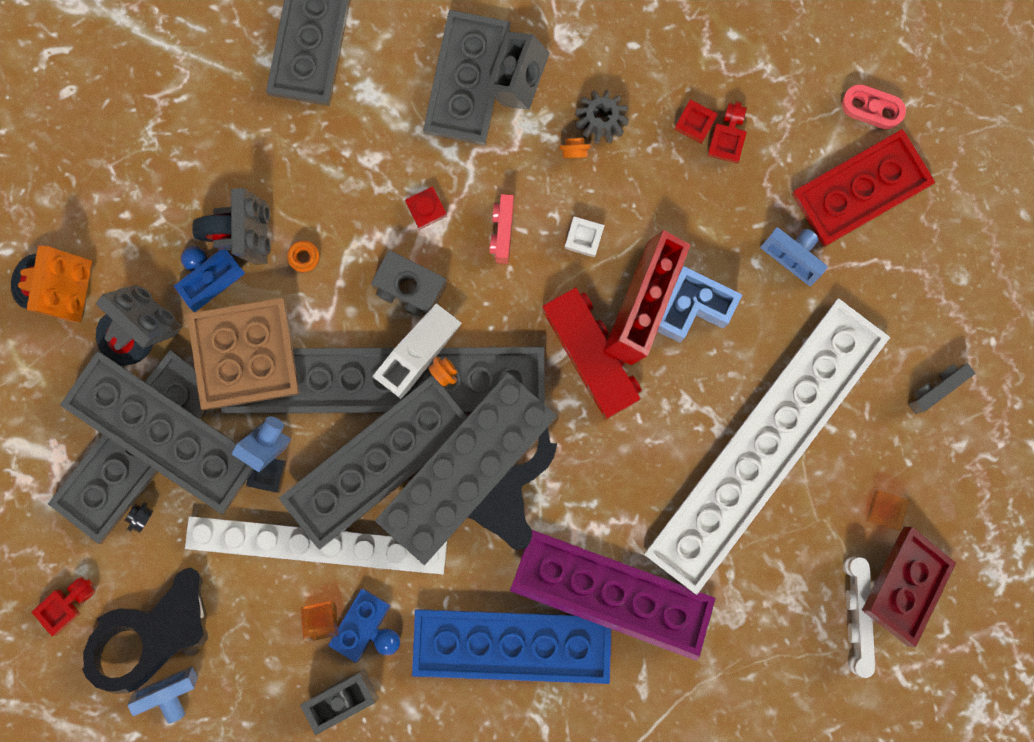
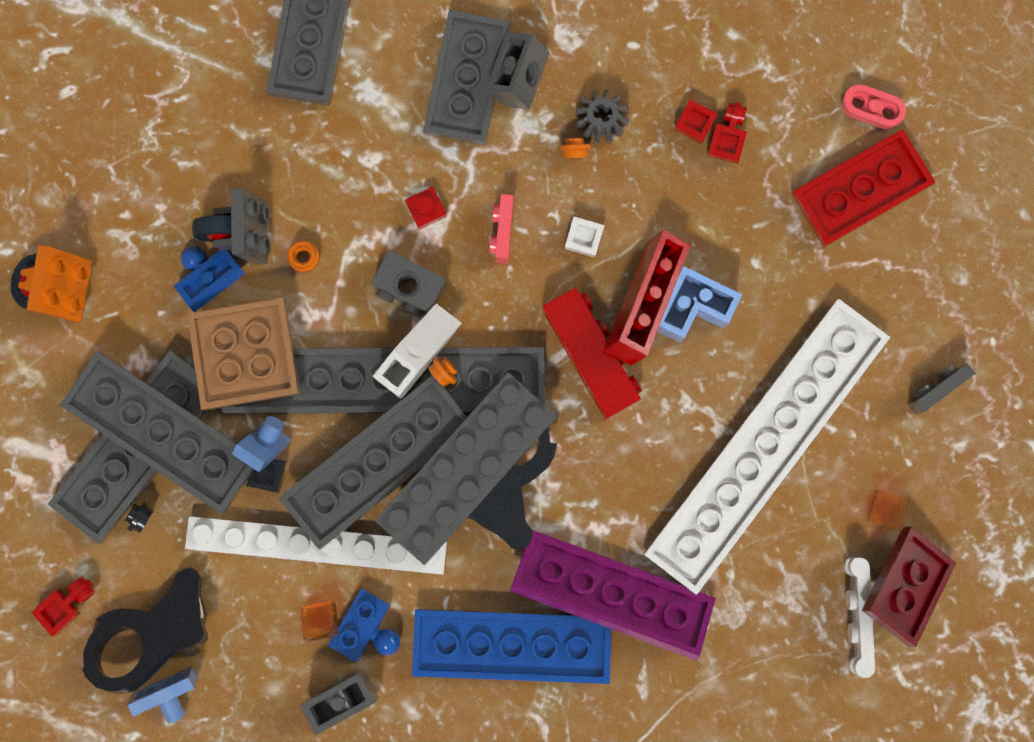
dark grey plate [96,285,182,366] -> none
medium blue tile [760,227,828,287] -> none

